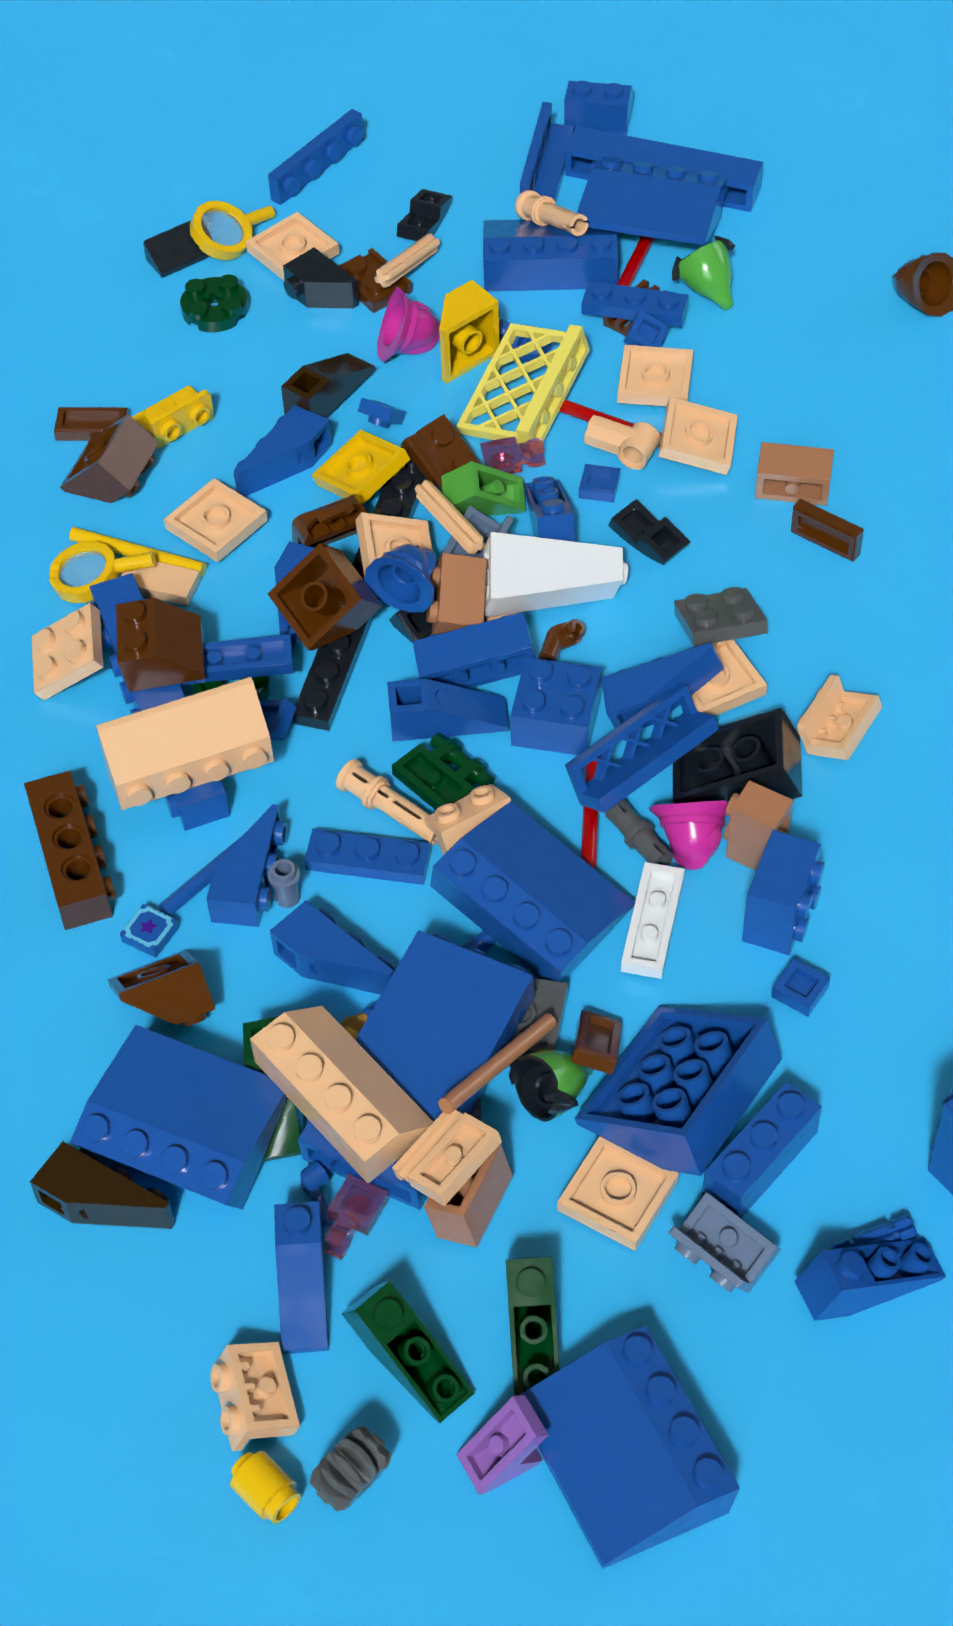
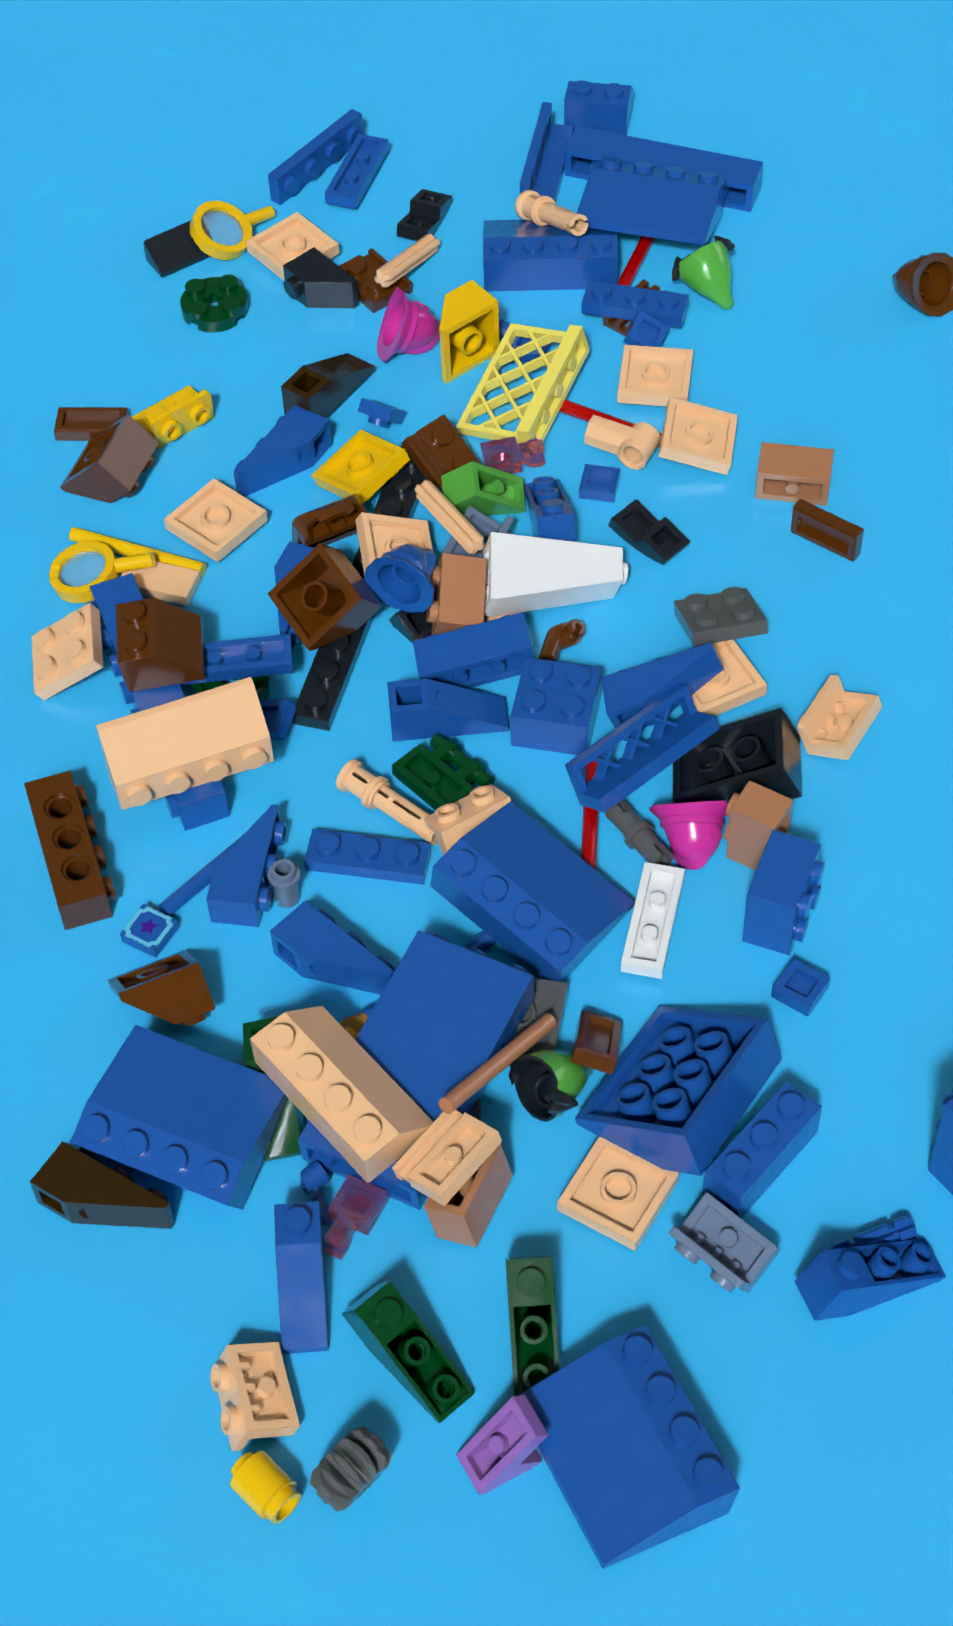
none -> blue plate [325,134,389,209]

